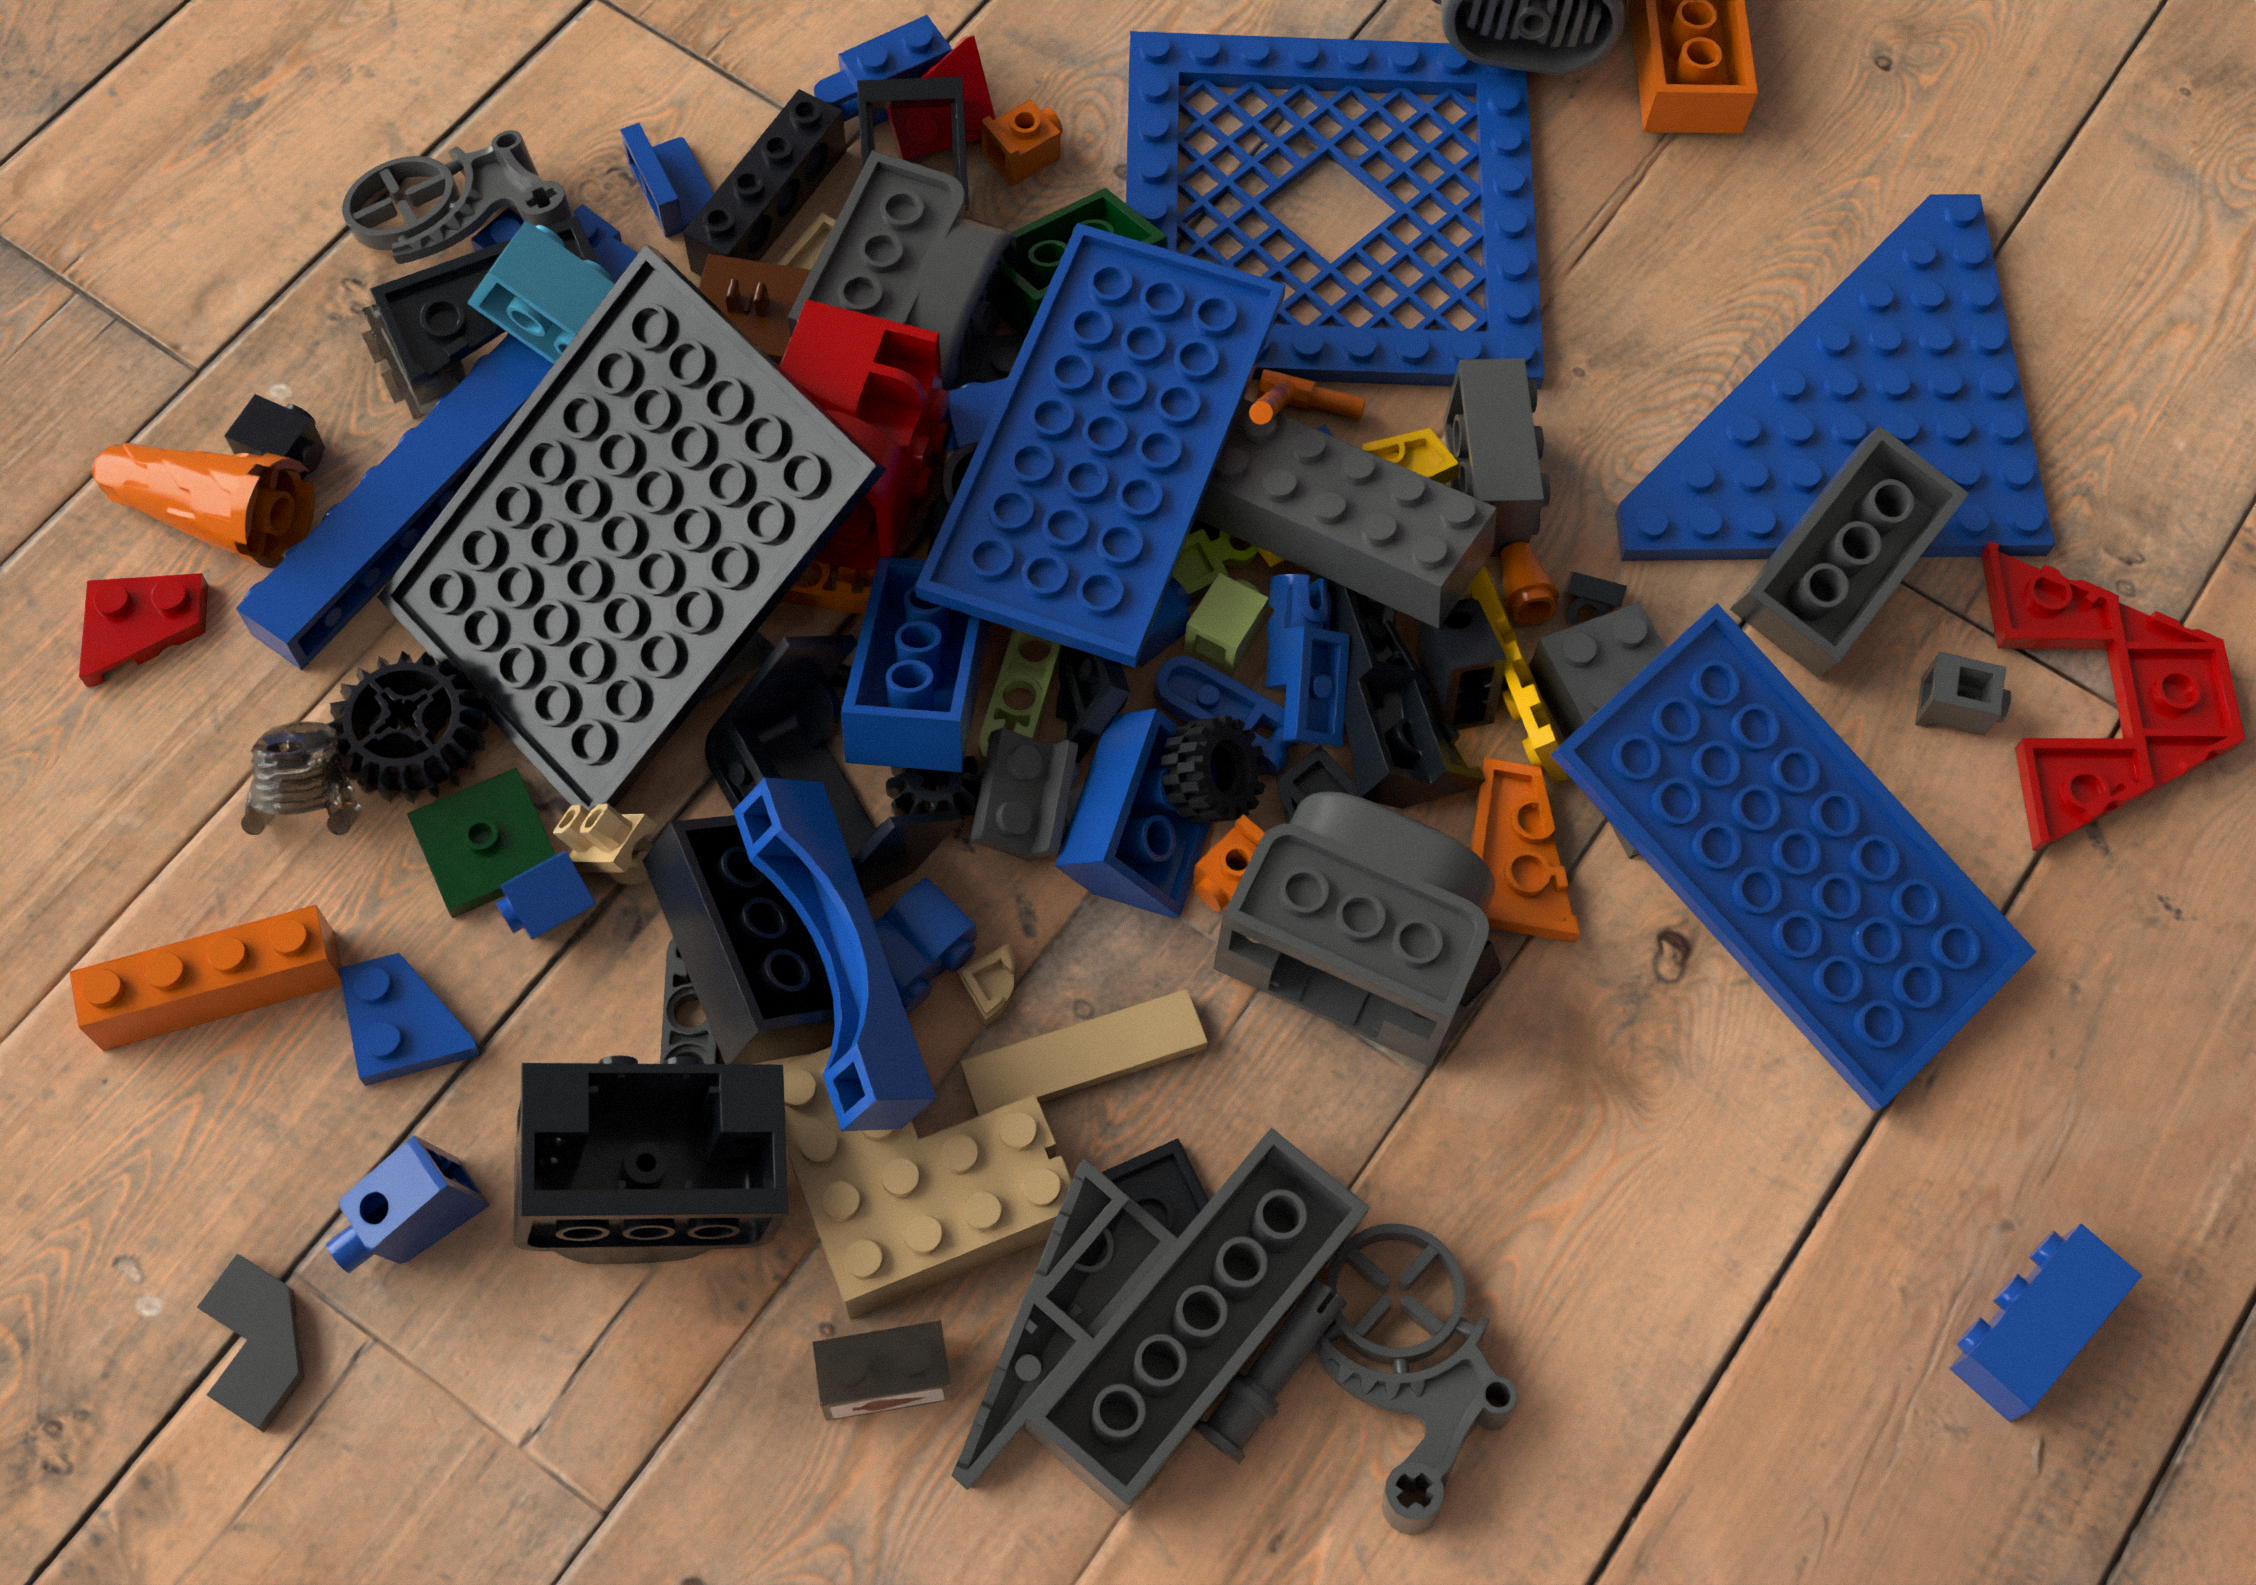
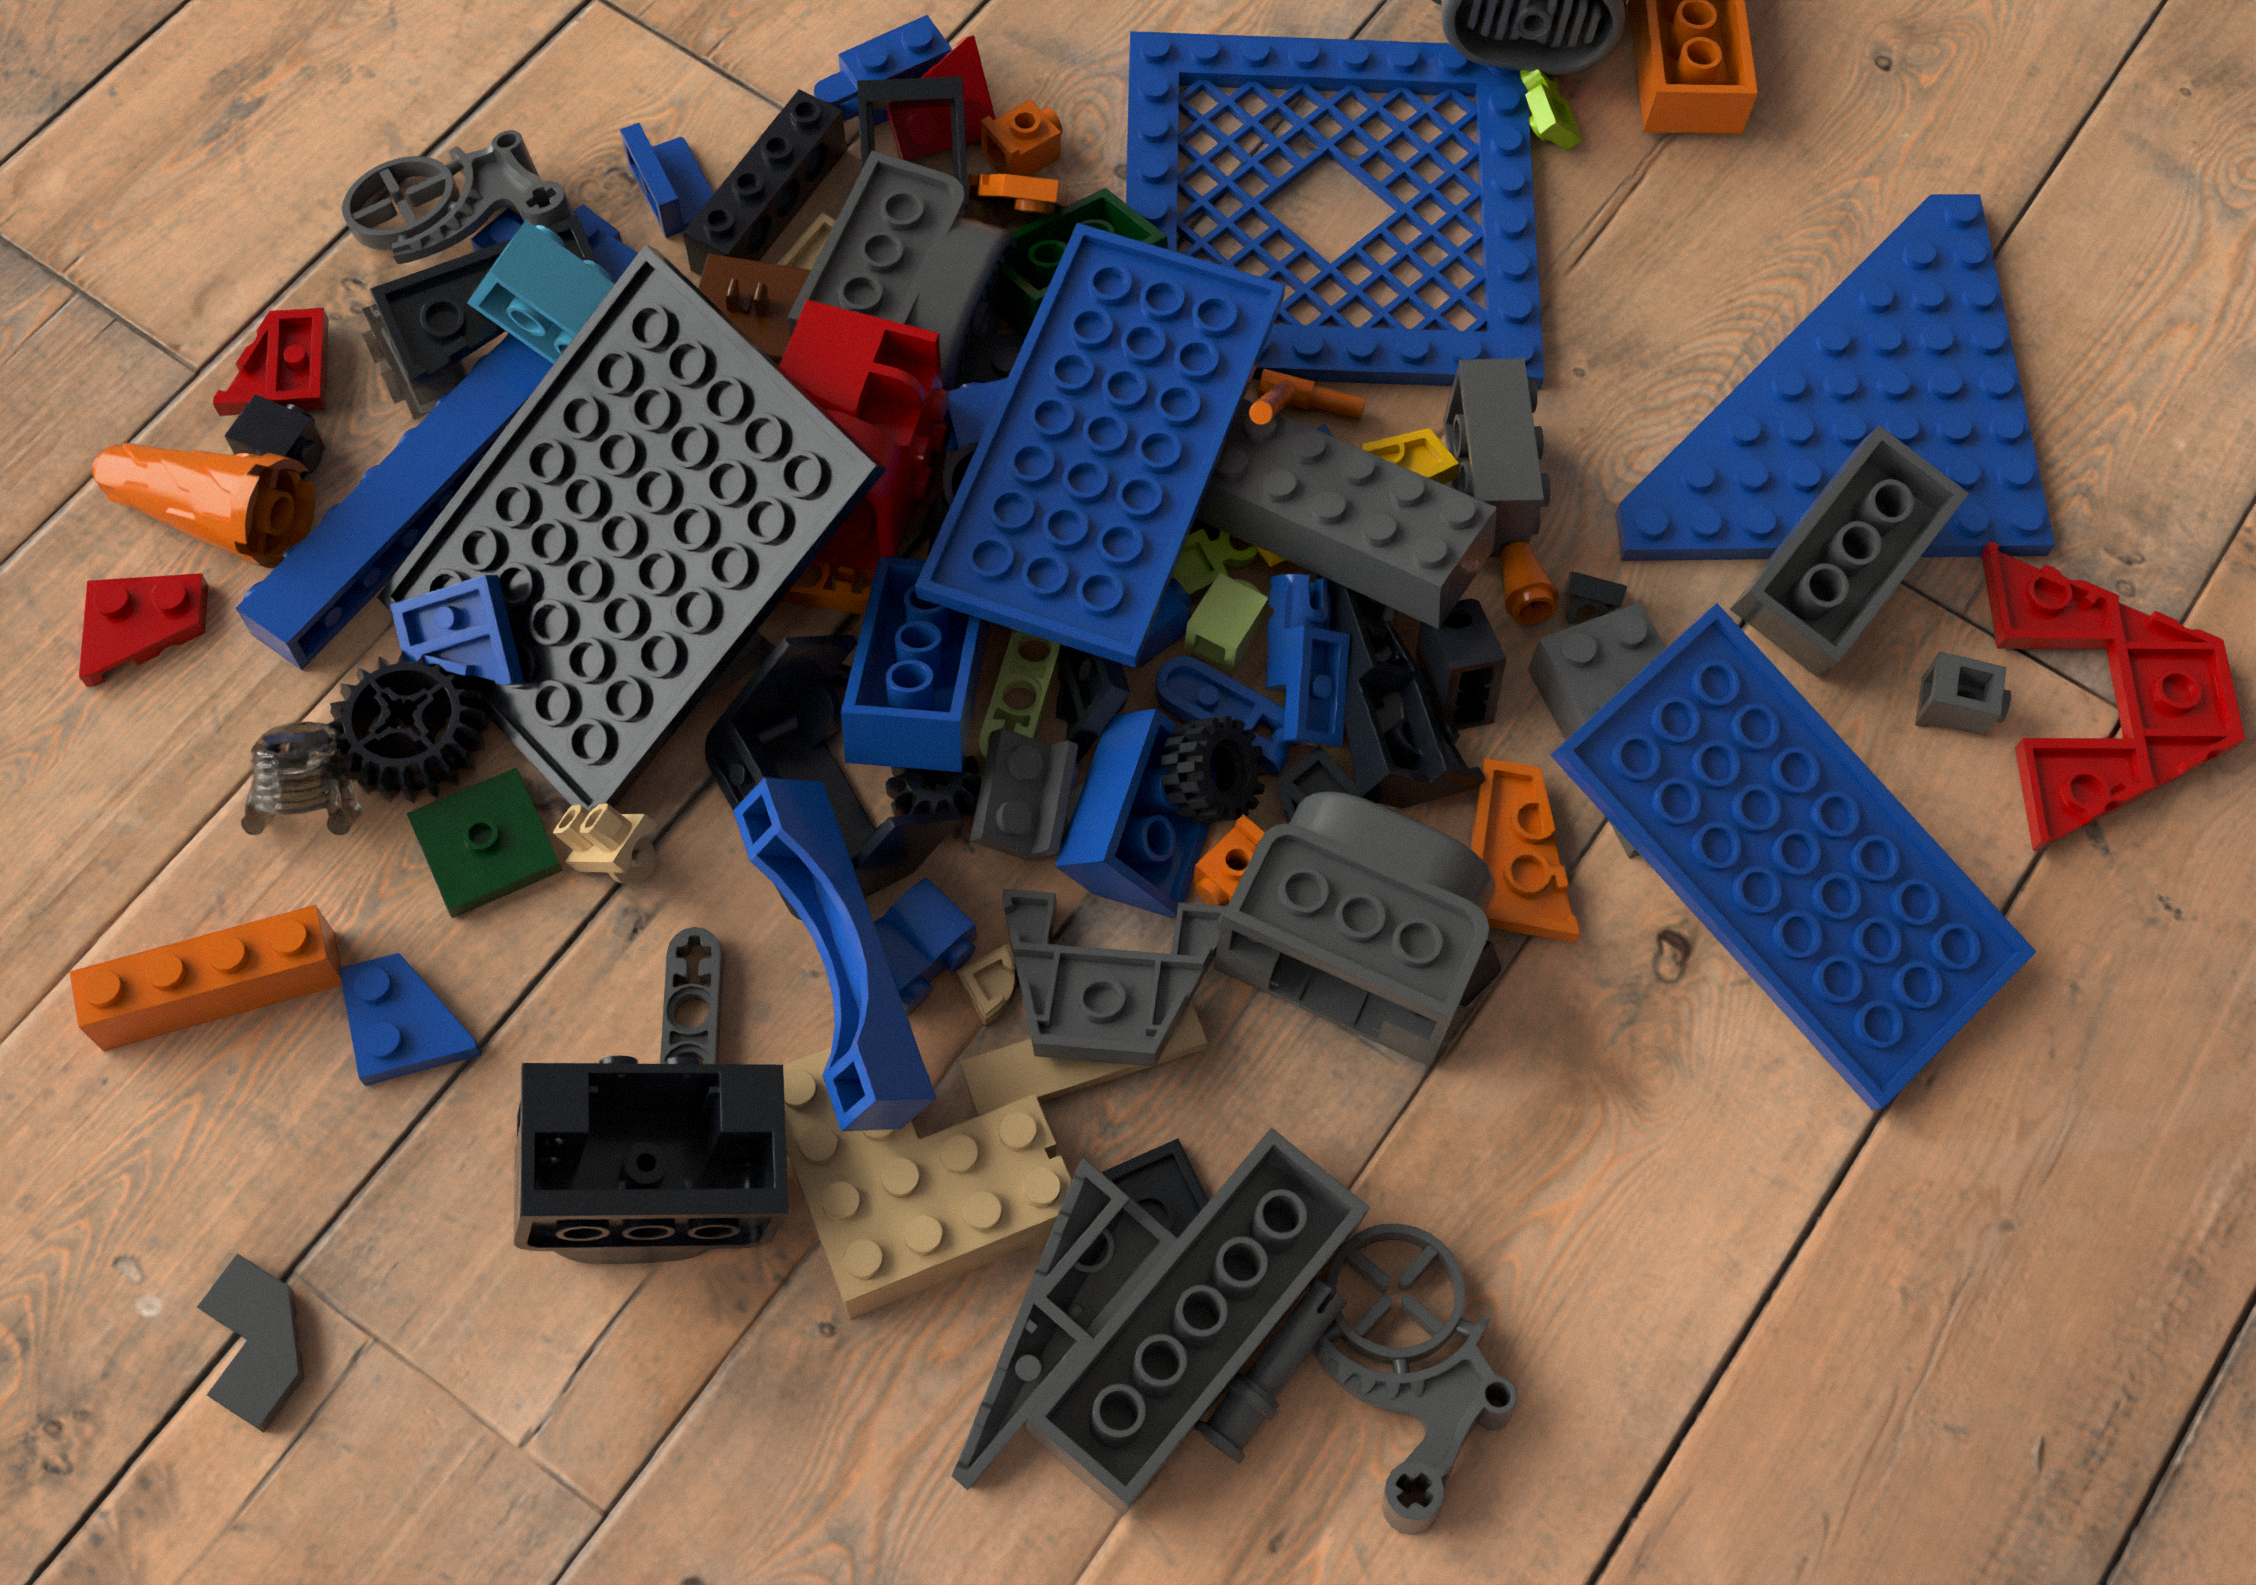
blue torso [326,1135,489,1273] -> none
blue brick [496,851,596,940] -> none
black brick [642,815,835,1064] -> none
clear smoke brick [813,1320,953,1421] -> none
yellow wing [1462,565,1570,784] -> none
blue brick [1949,1224,2142,1422] -> none
none -> red wing [213,308,329,416]
none -> blue wing [390,575,524,685]
none -> orange wing [967,174,1069,215]
none -> dark grey wing [1002,889,1227,1066]
none -> lime plate [1520,69,1583,151]

